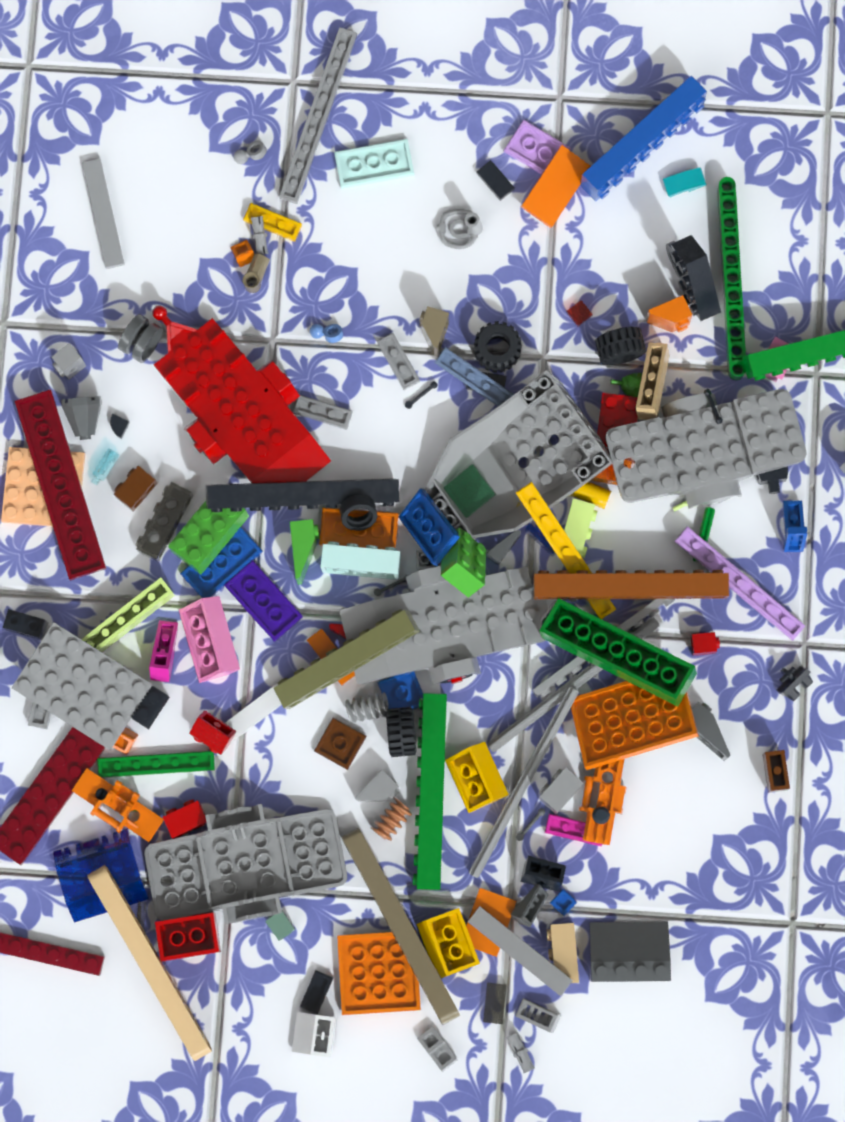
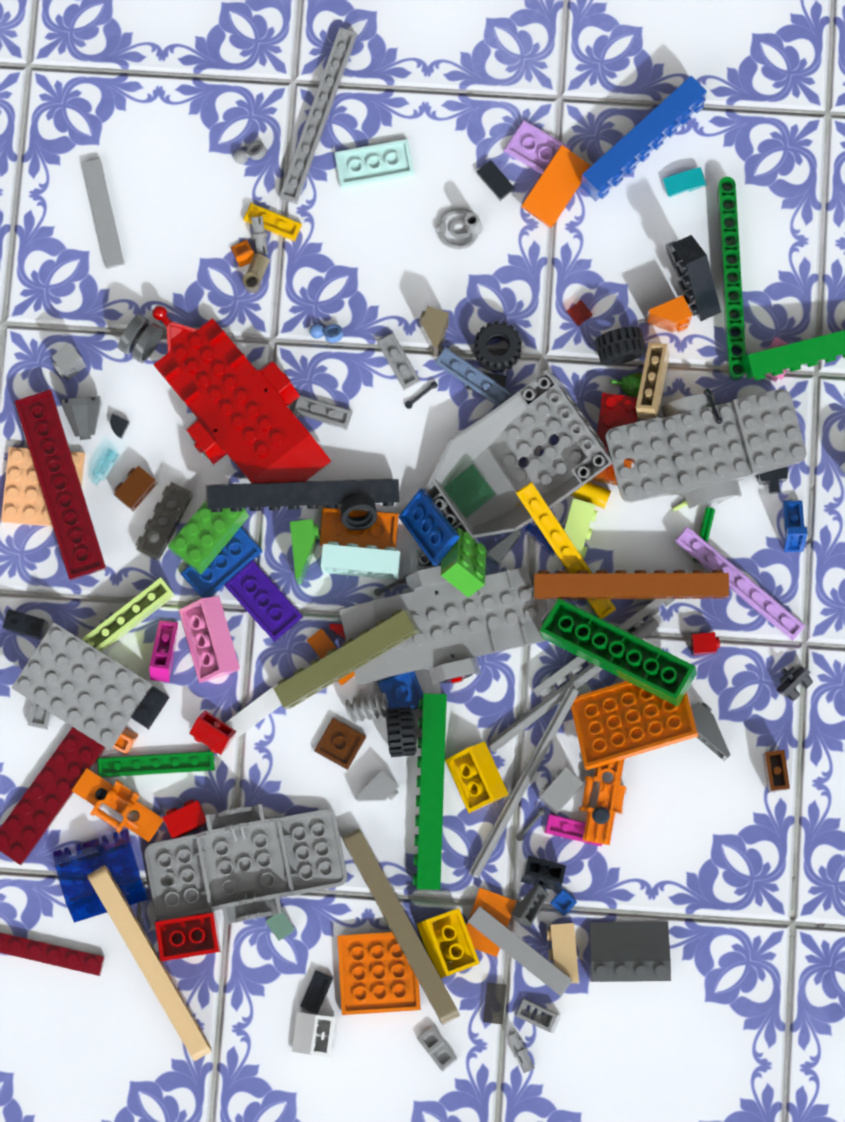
nougat piece [371,797,412,841] -> none

